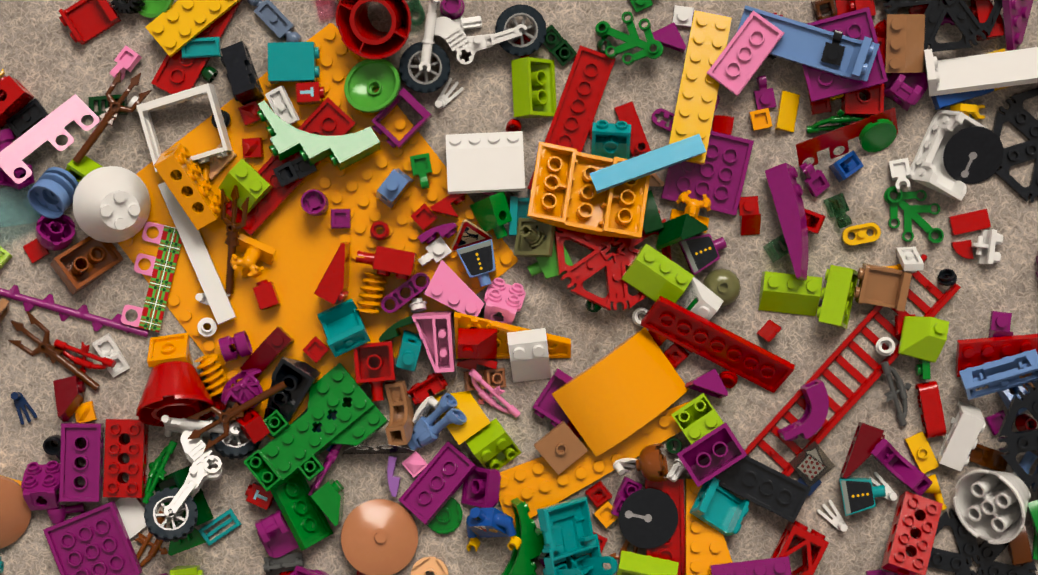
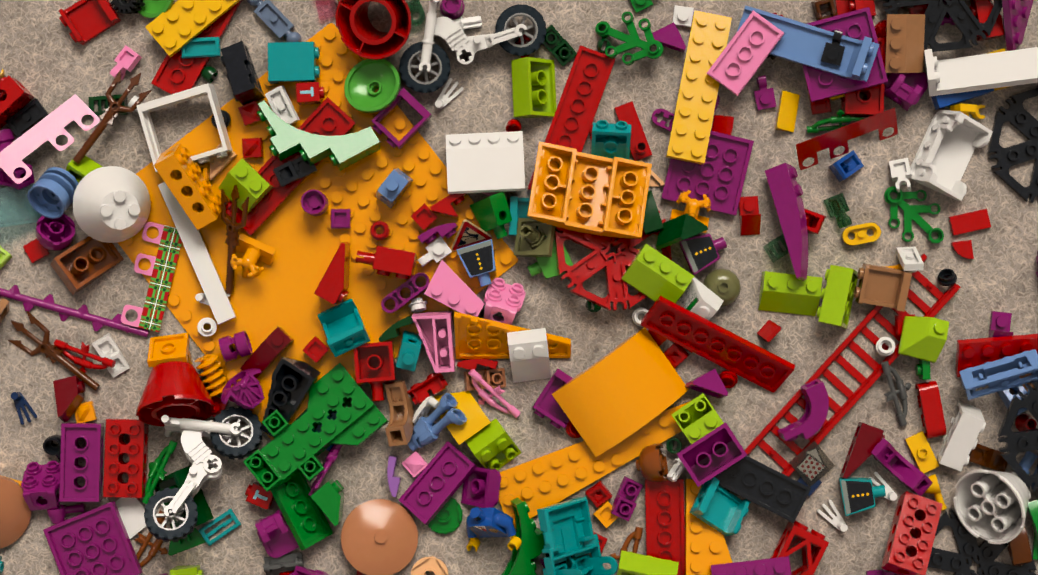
reddish brown piece [185,381,287,453] -> none
red brick [236,409,270,444] -> none
red brick [253,280,281,310] -> none
black piece [342,445,415,454] -> none
light orange piece [356,272,387,314] -> none
green plate [410,153,432,189] -> none
red slope [458,328,497,359] -> none
medium nougat plate [534,421,588,475] -> none
medium azure slope [589,134,706,194] -> none
white piece [612,458,638,475] -> none
black piece [619,488,678,549] -> none
light orange plate [749,108,773,131] -> none
magenta plate [799,162,830,197] -> none
green tile [859,119,897,152] -> none
black piece [943,126,1004,184] -> none
white hips [971,229,1003,264] -> none
magenta tile [985,410,1012,435] -> none

